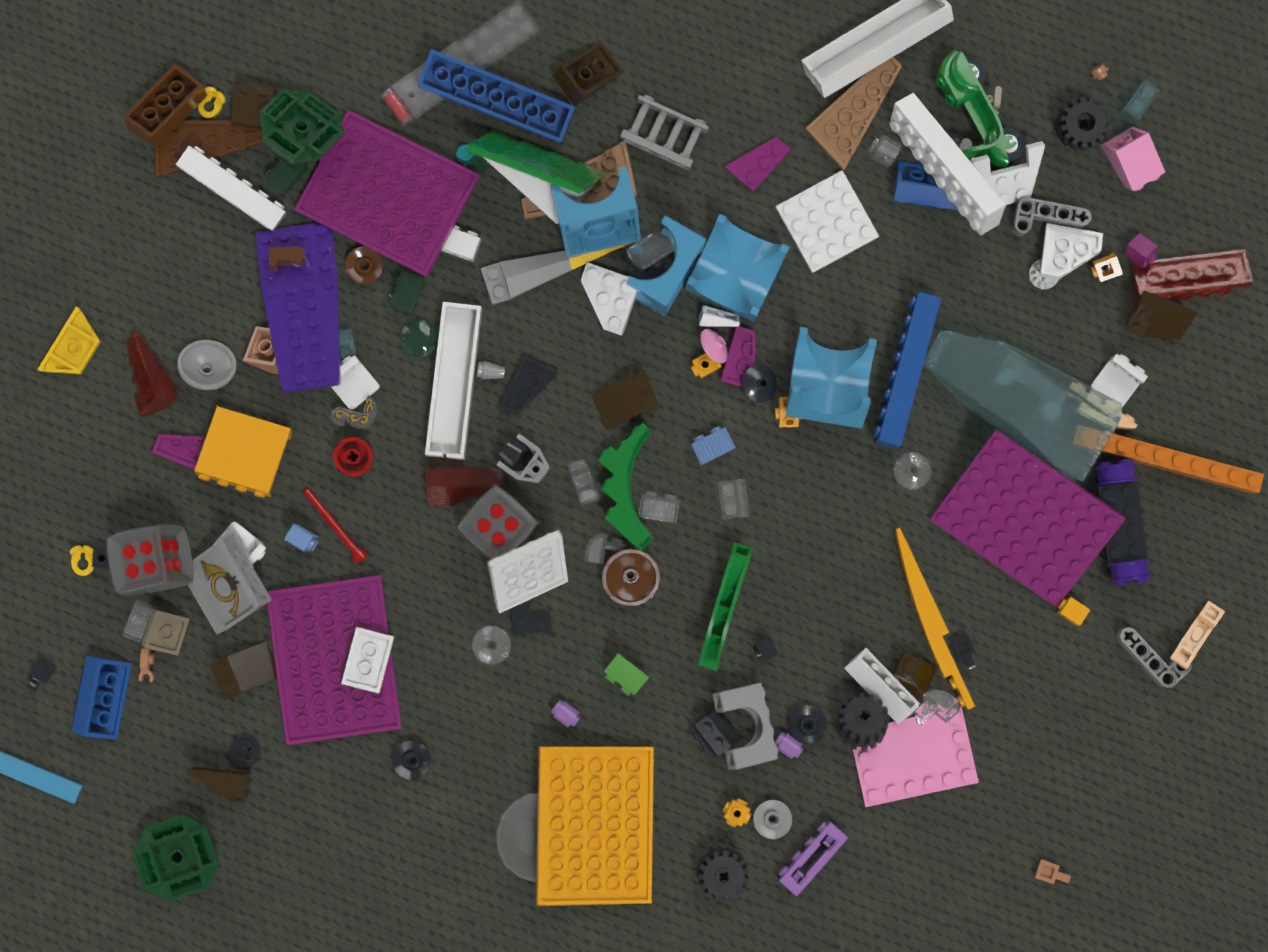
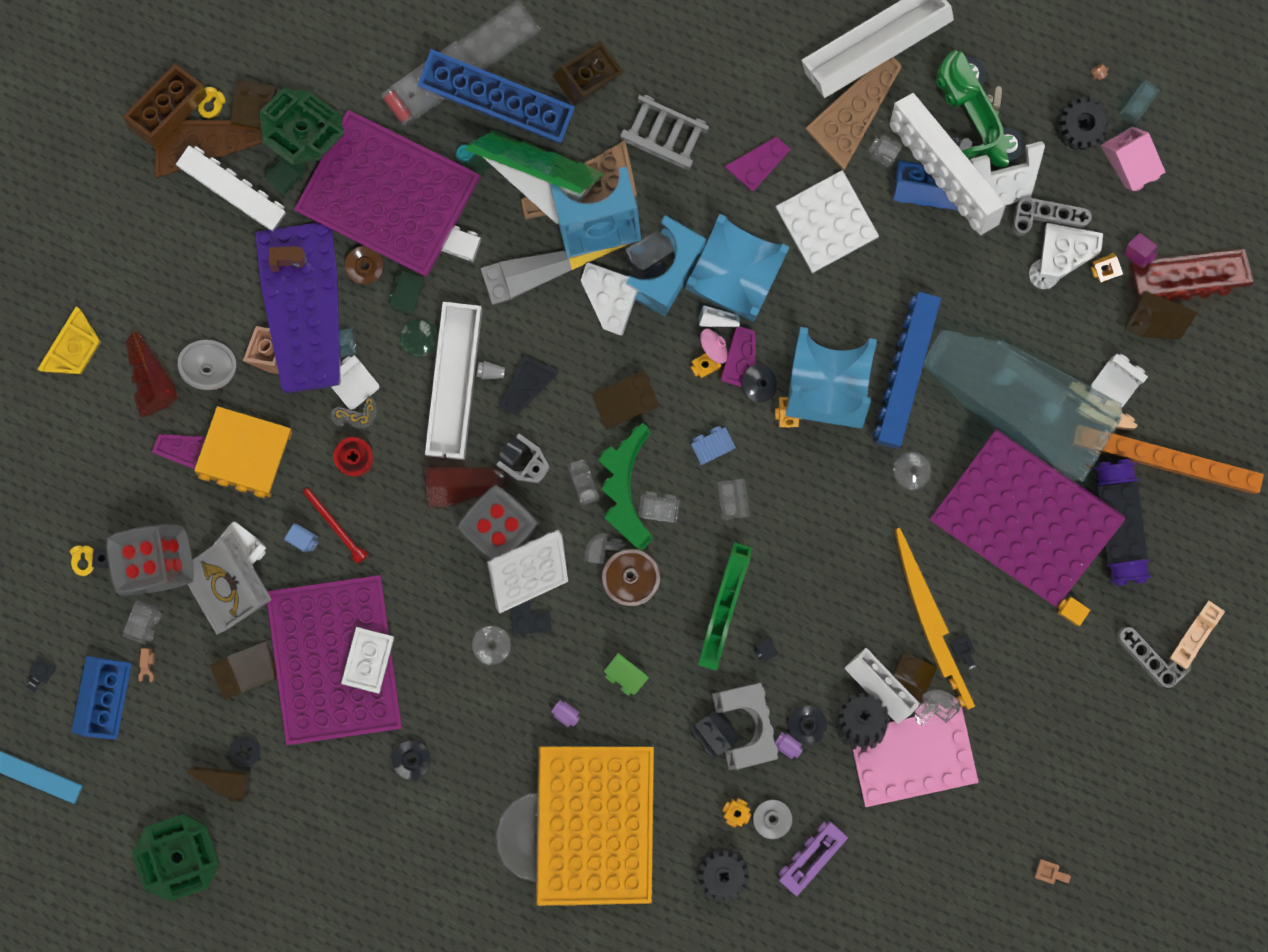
dark tan plate [141,609,190,656] -> none

